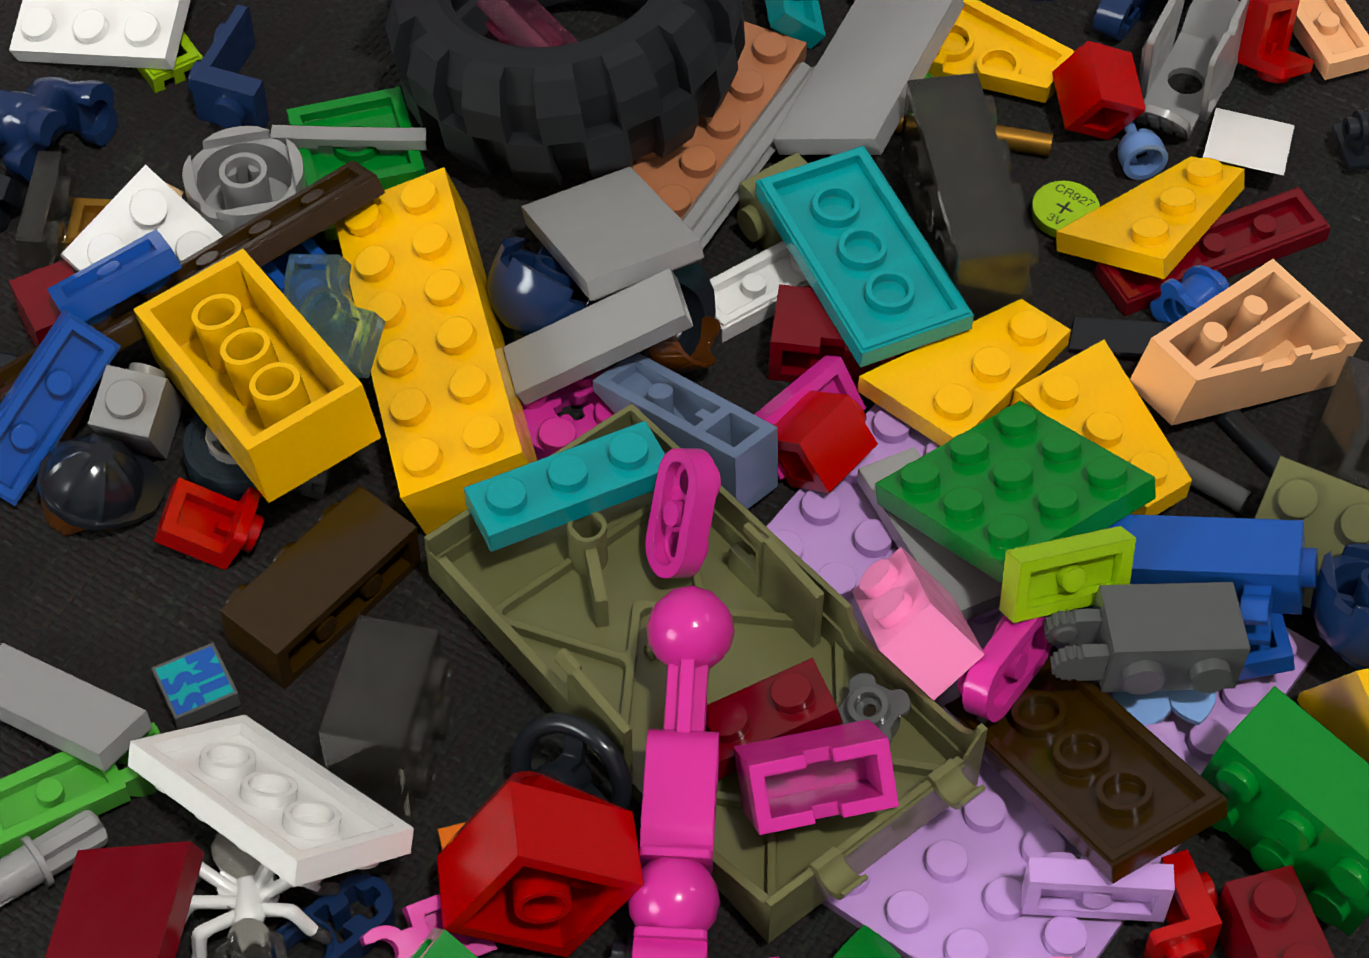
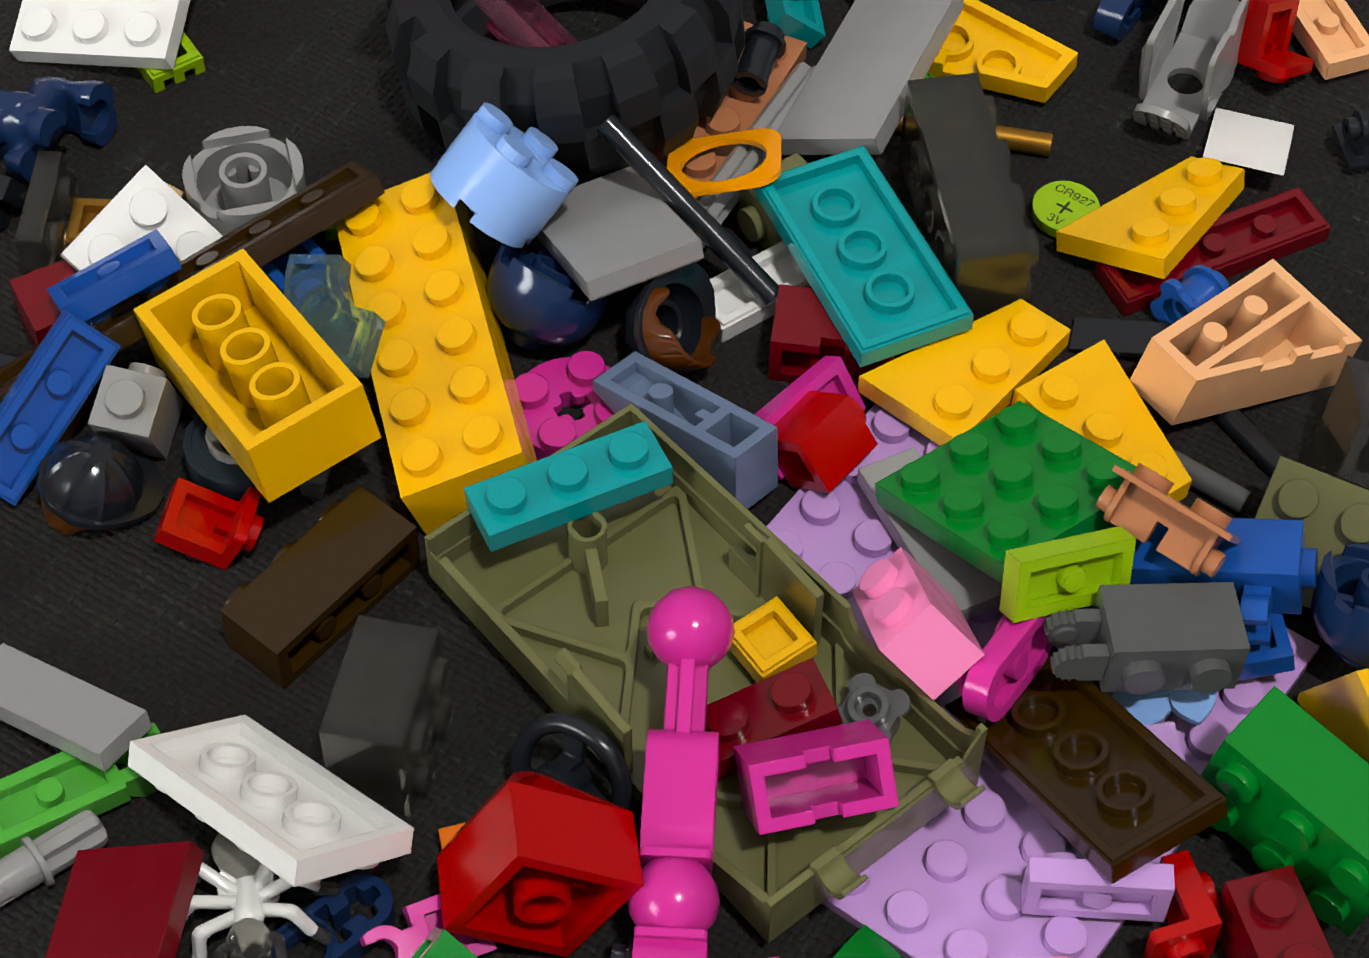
tile [151,642,241,730] -> none
dark blue bracket [188,4,270,129] -> none
light grey piece [270,125,427,150] -> none
green plate [286,87,426,190] -> none
light grey tile [503,268,693,405] -> none
dark pink plate [645,448,721,579] -> none
red brick [1052,41,1146,140] -> none
medium blue hinge [1118,121,1168,180] -> none
none -> light blue brick [430,102,579,248]
none -> black bar [597,114,779,307]
none -> light orange piece [667,128,782,197]
none -> yellow tile [729,596,817,682]
none -> black pin [732,21,786,97]
none -> nougat hinge [1096,463,1241,578]

